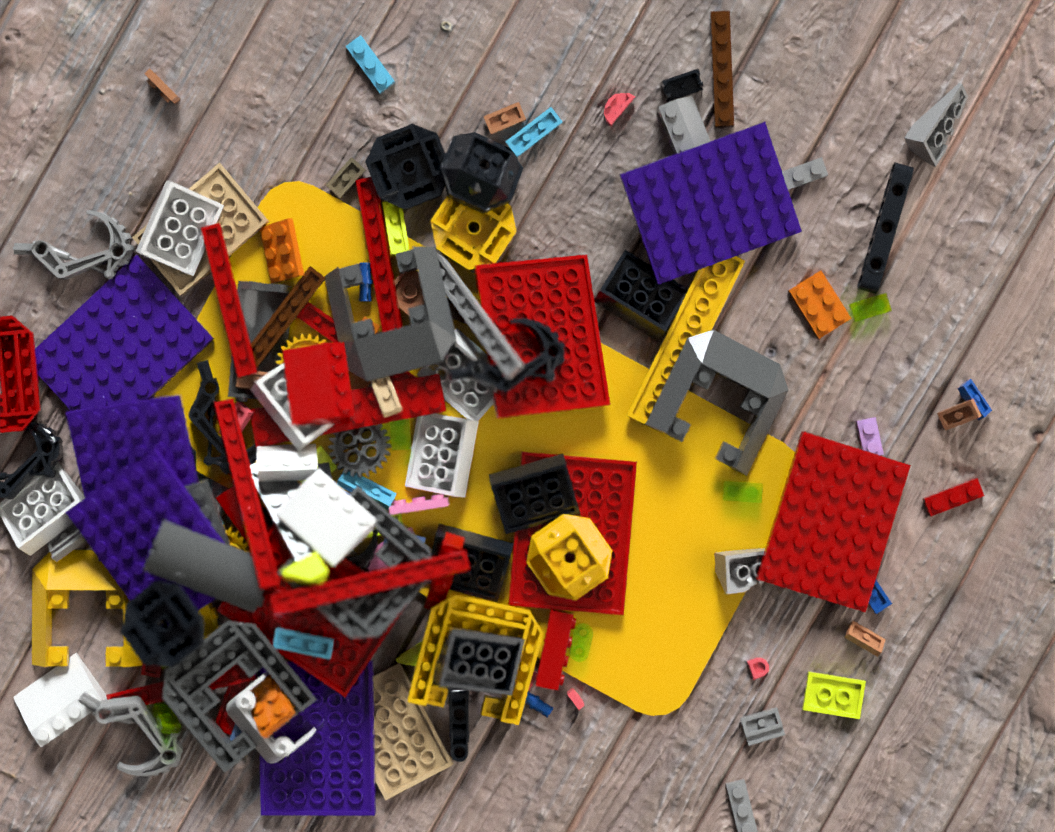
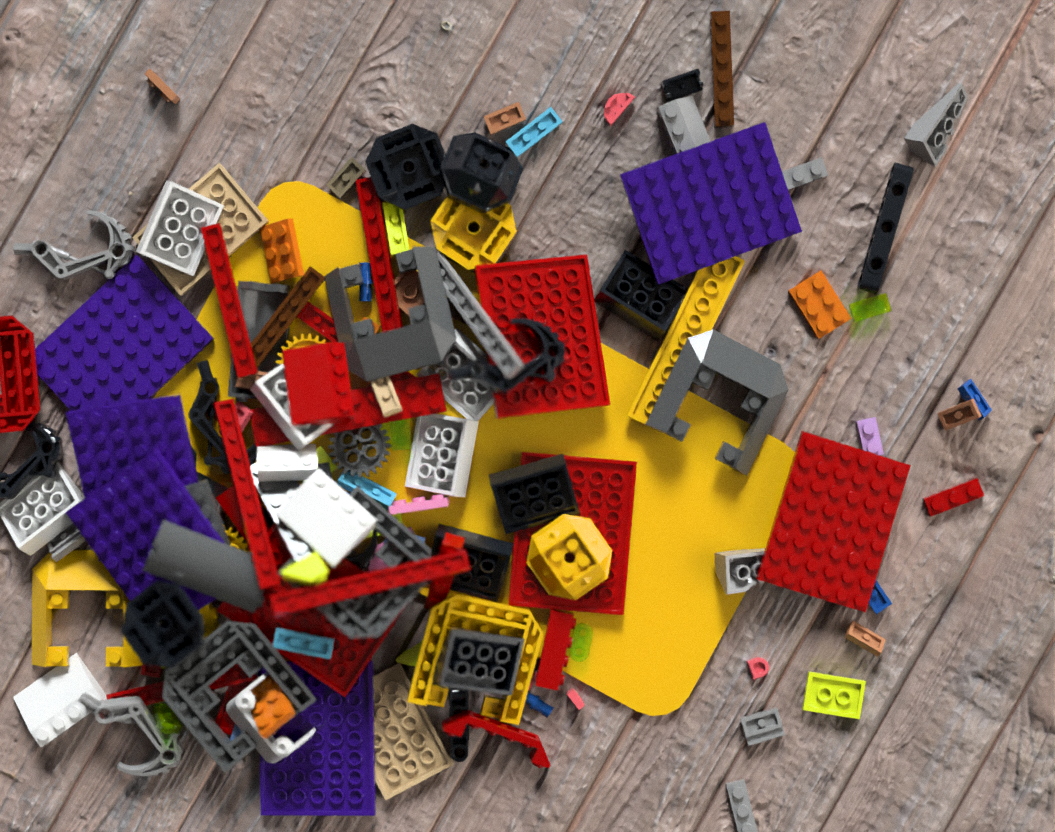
medium azure plate [346,35,395,94] -> none
clear neon green plate [723,481,763,503] -> none
none -> red slope [441,710,551,768]

